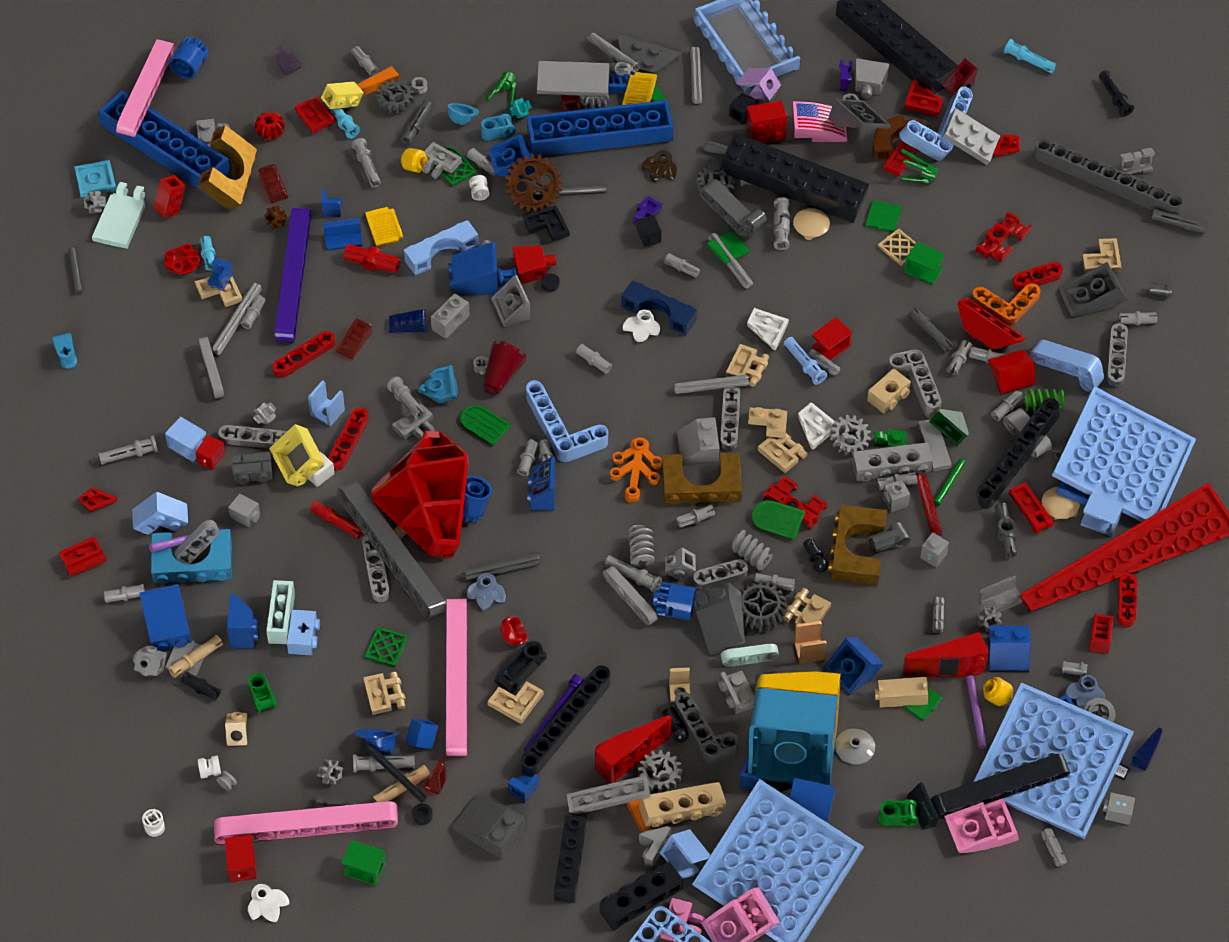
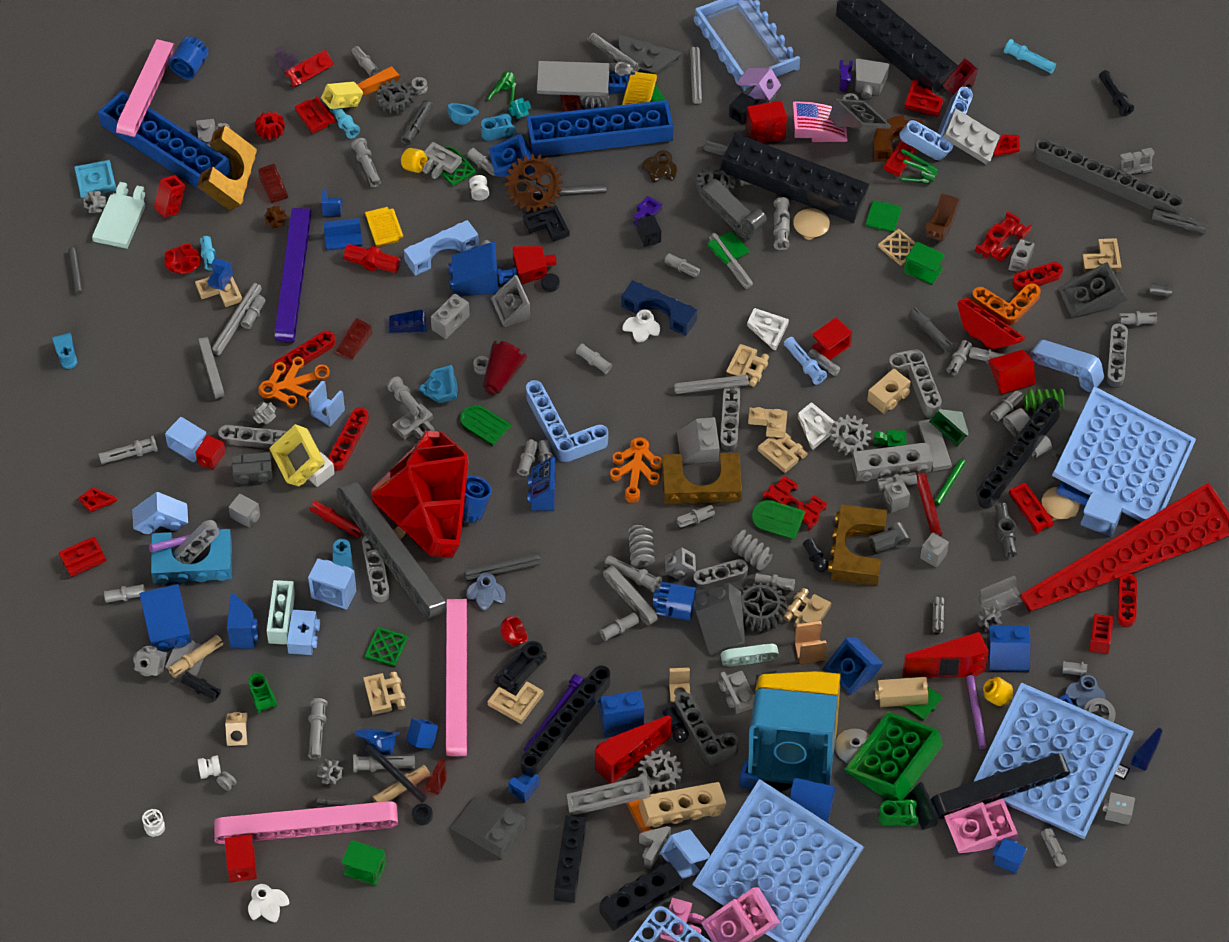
none -> orange plant [258,357,330,408]
none -> red plate [284,49,334,88]
none -> light blue brick [308,559,357,610]
none -> light grey pin [308,698,328,759]
none -> dark azure piece [332,539,353,570]
none -> blue slope [597,690,644,738]
none -> light grey pin [599,612,639,641]
none -> green slope [844,711,943,801]
none -> reddish brown arch [925,194,961,241]
none -> blue brick [992,838,1027,874]
none -> light grey leg [1009,239,1035,273]

